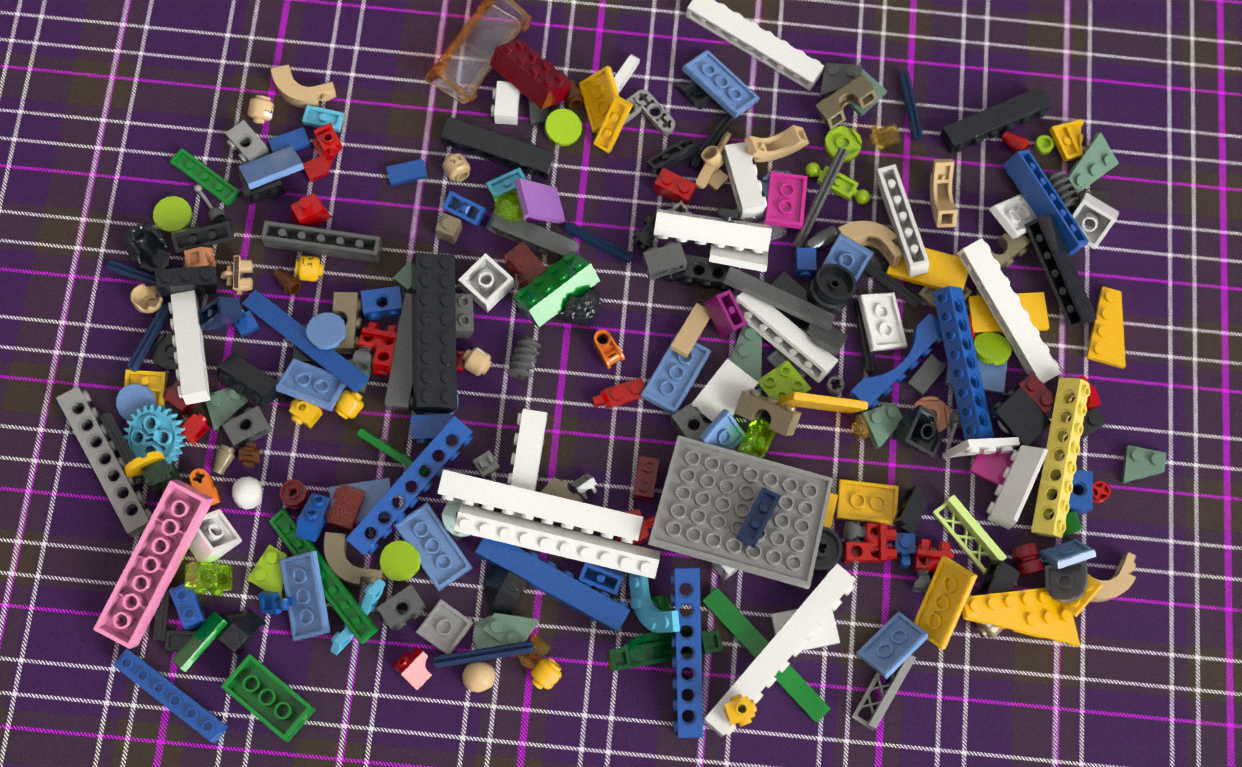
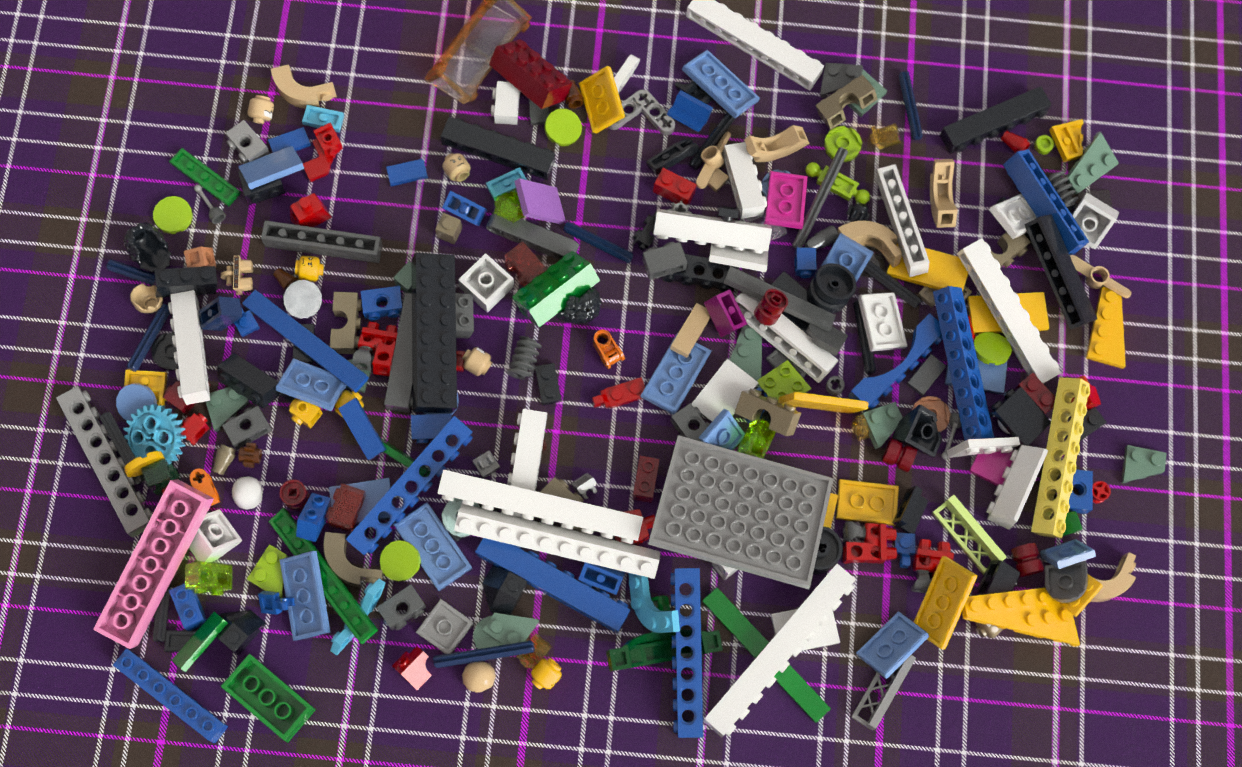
black brick [171,218,235,253] -> none
medium blue tile [306,313,347,350] -> none
yellow tile [593,95,633,153] -> none
yellow brick [722,694,757,727] -> none
dark blue plate [736,487,781,548] -> none
none -> tile [282,279,322,319]
none -> blue tile [338,398,387,460]
none -> black plate [535,363,562,406]
none -> blue panel [667,90,713,132]
none -> dark red wheel [754,289,788,326]
none -> black gear [846,202,871,222]
none -> dark red wheel [882,438,918,473]
none -> tan piece [1070,255,1131,298]

